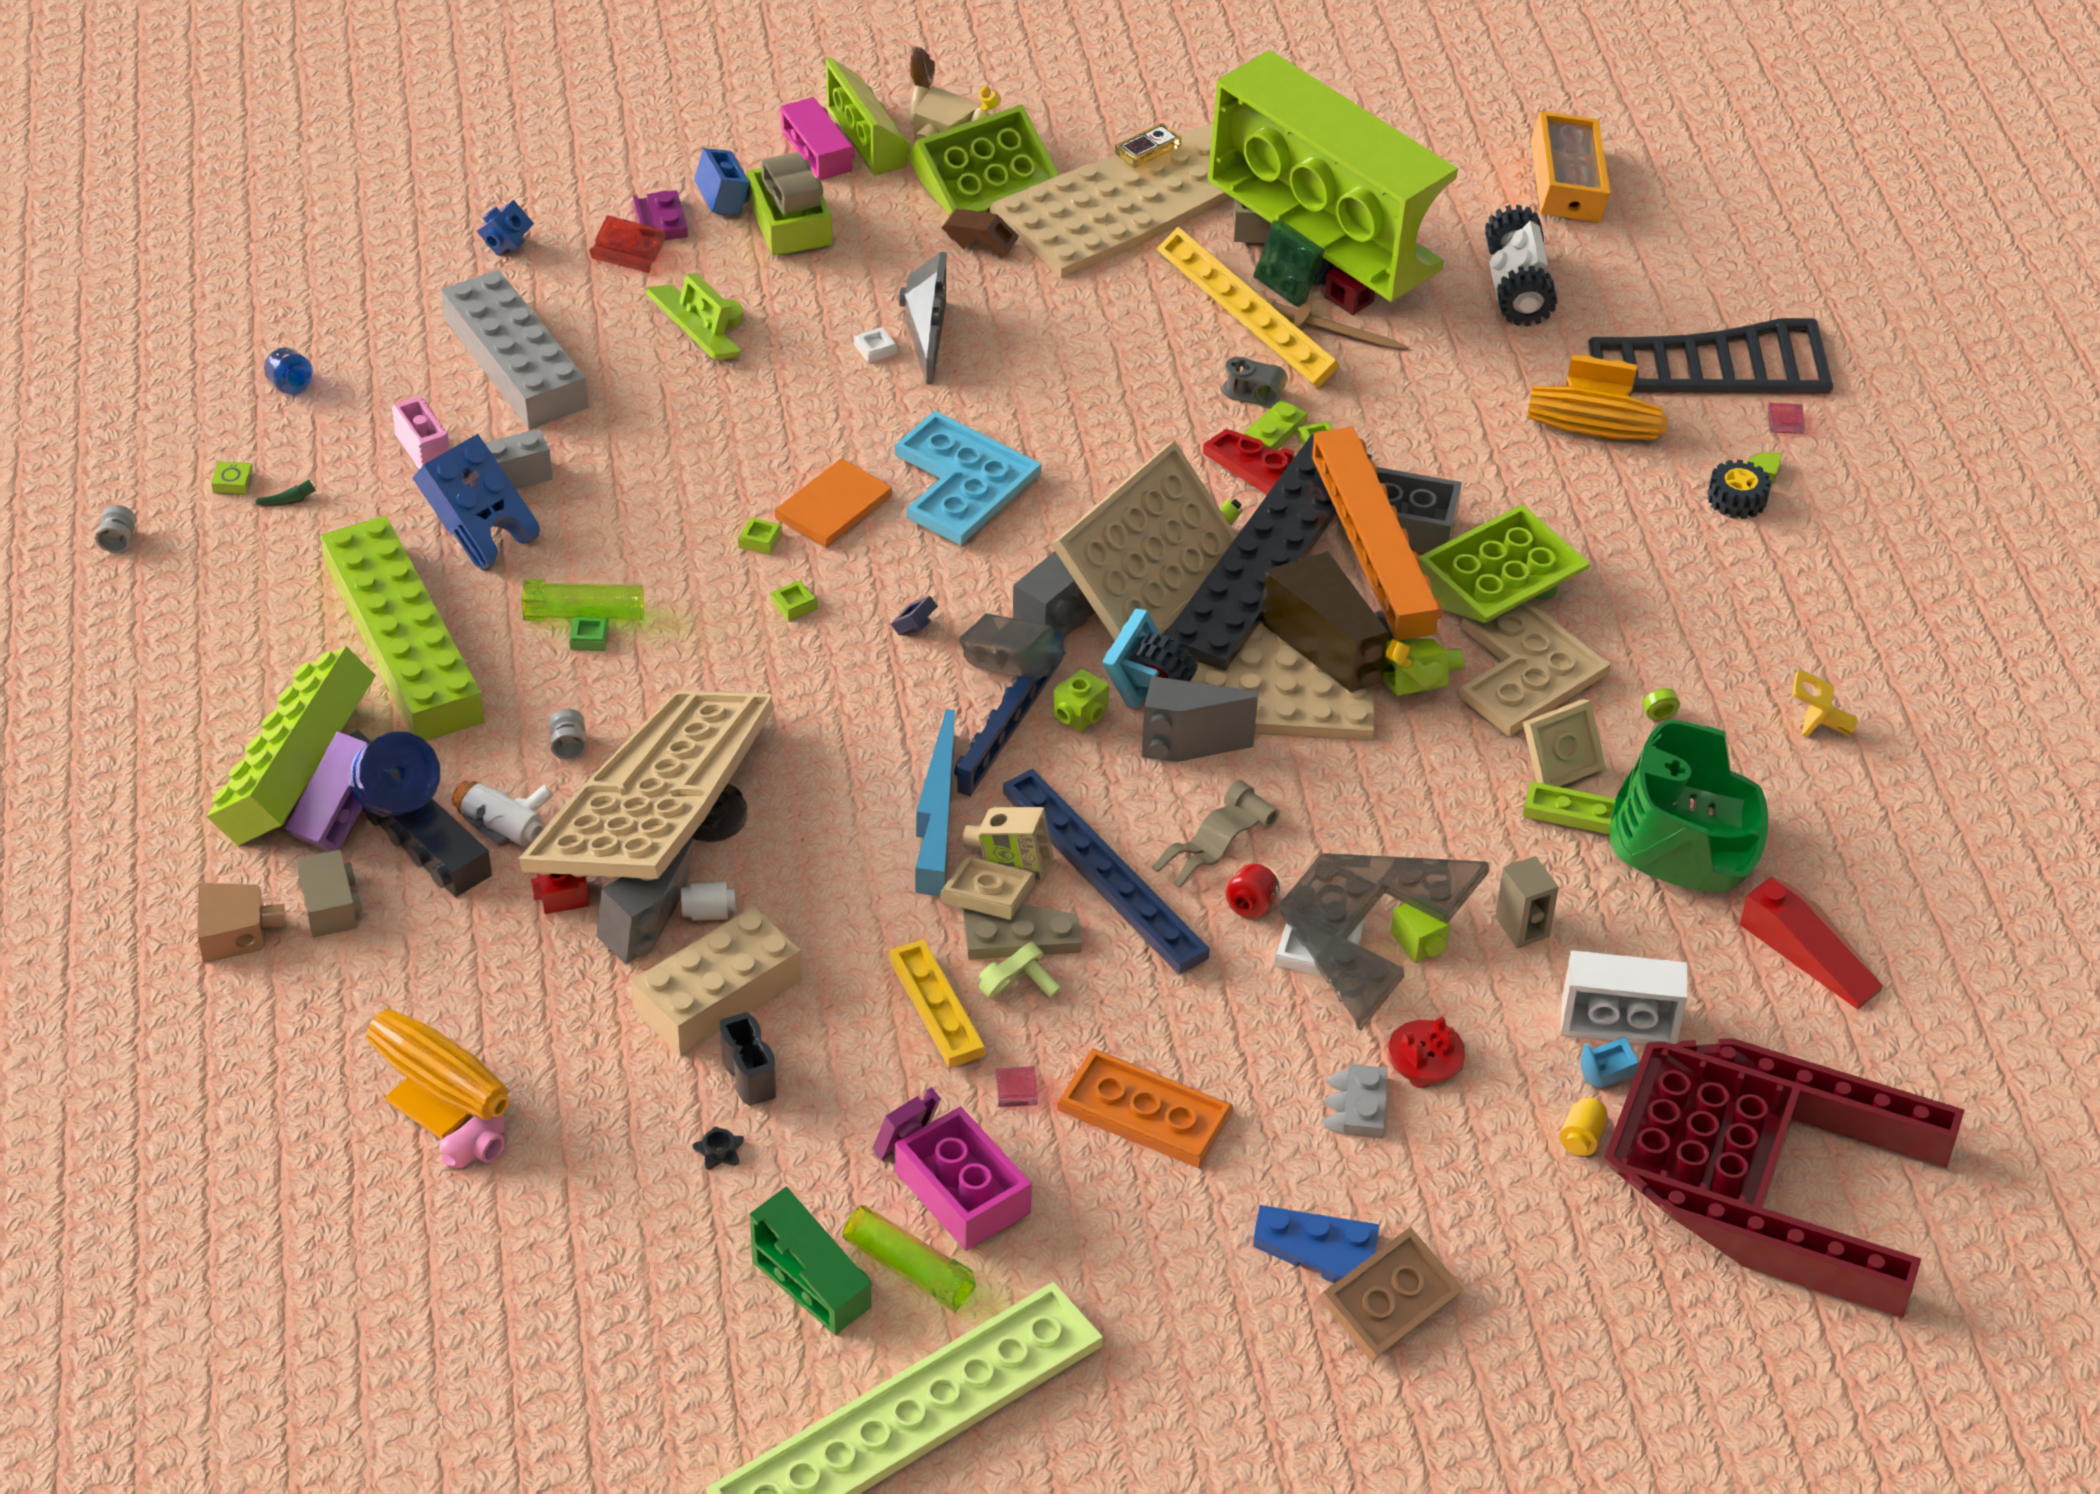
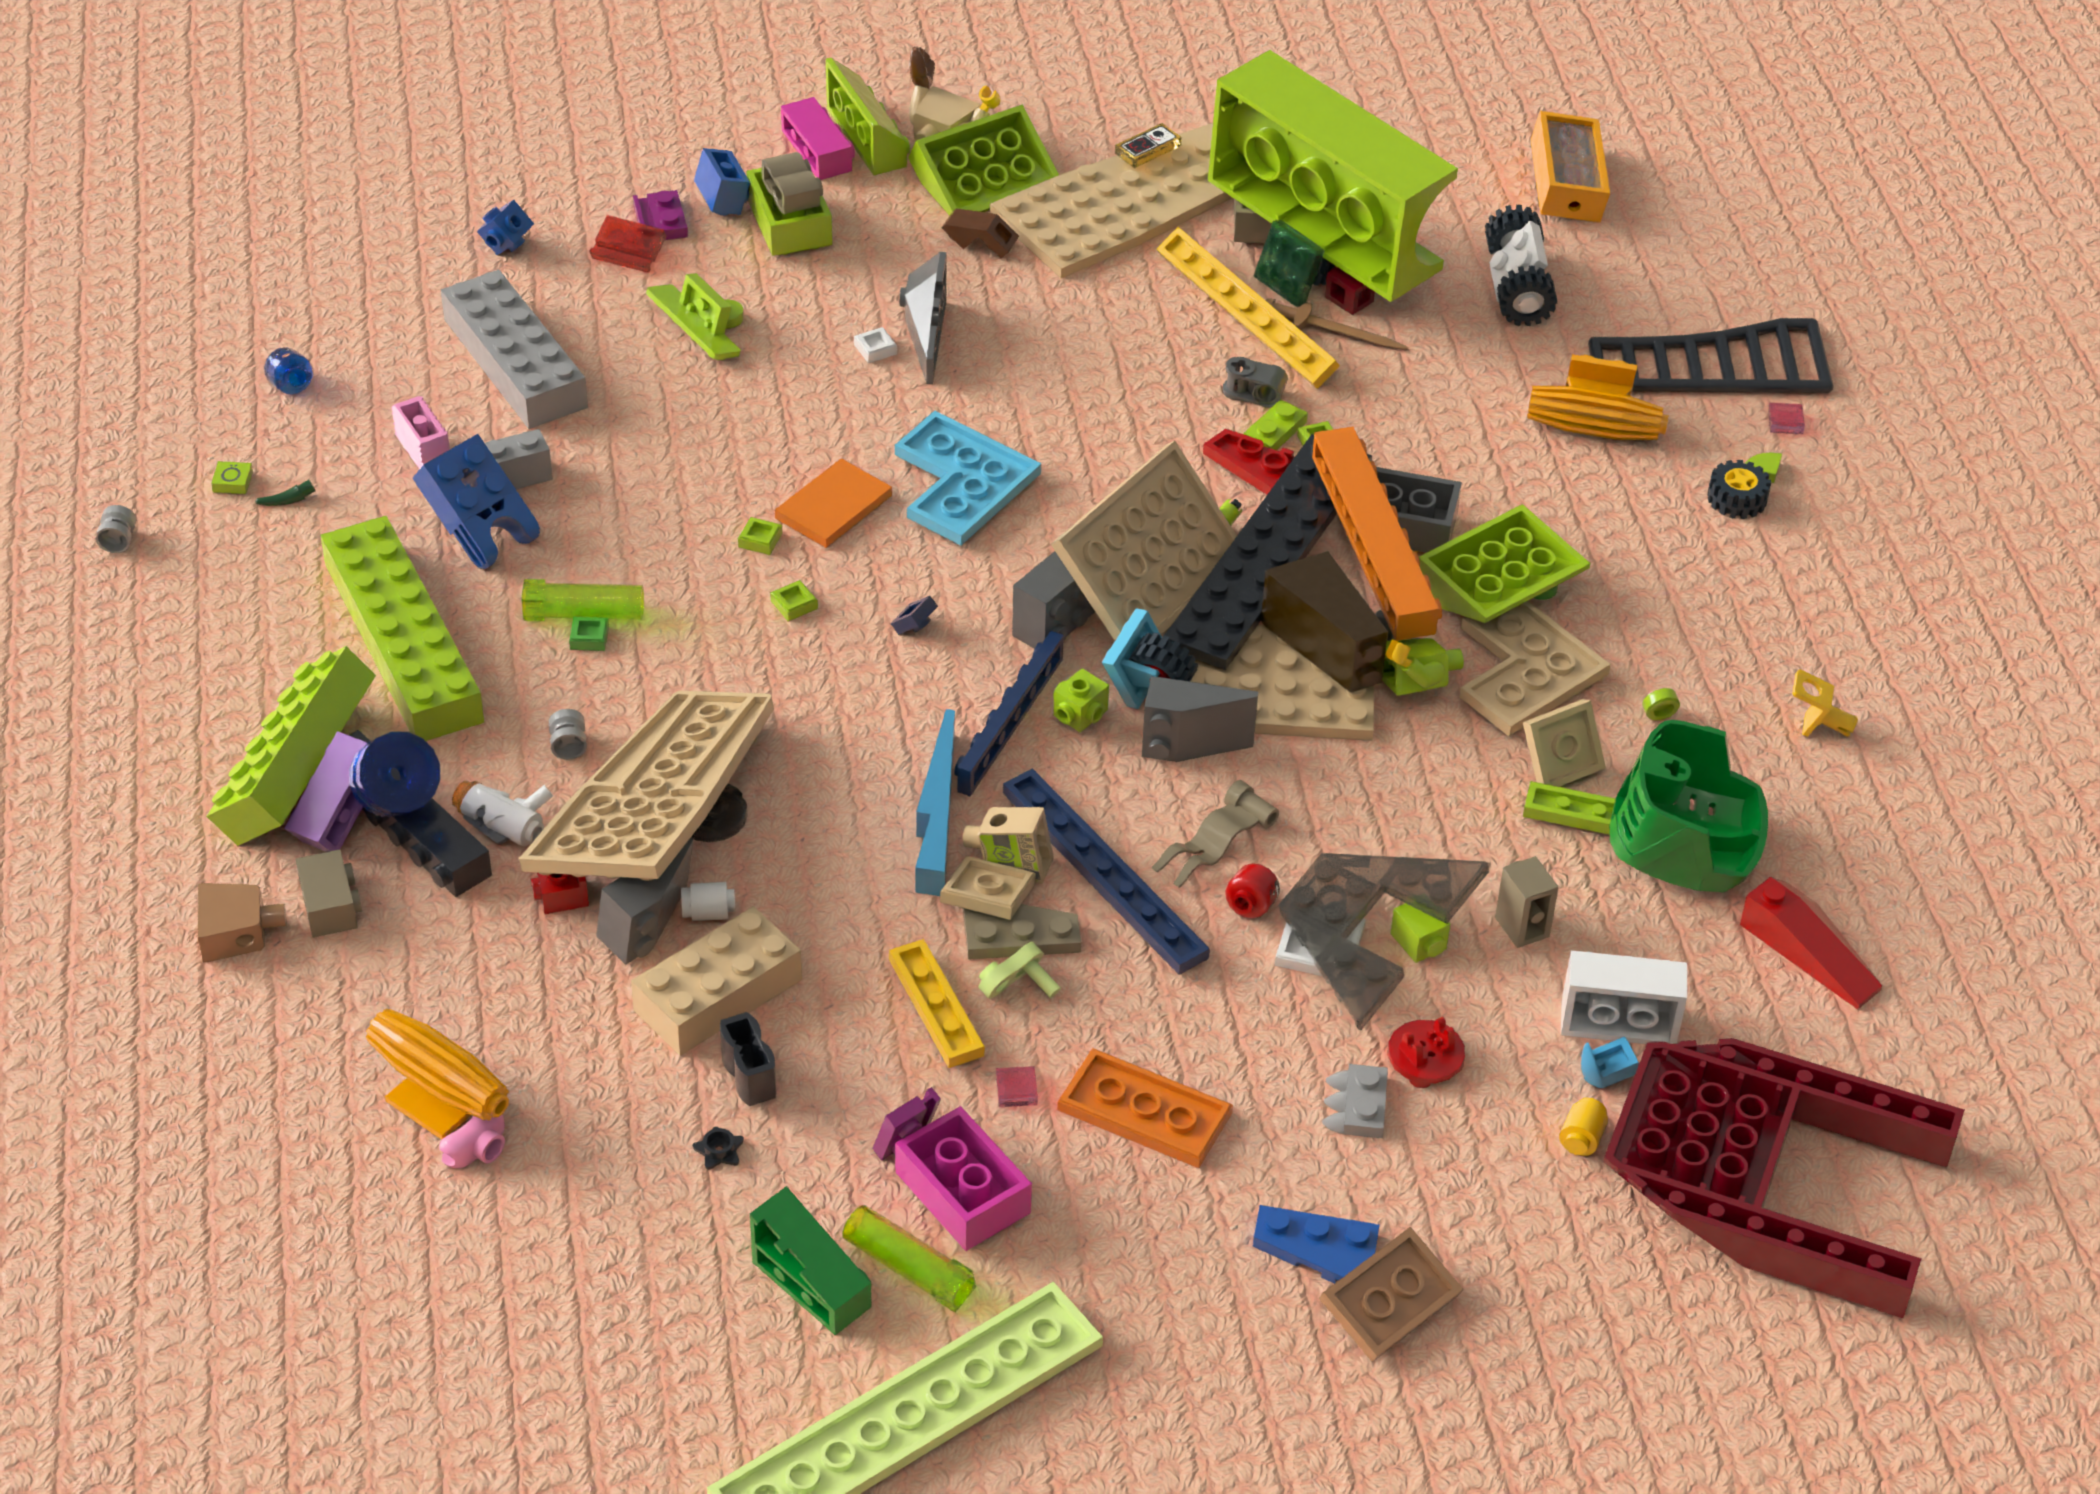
clear smoke brick [958,613,1066,680] -> none

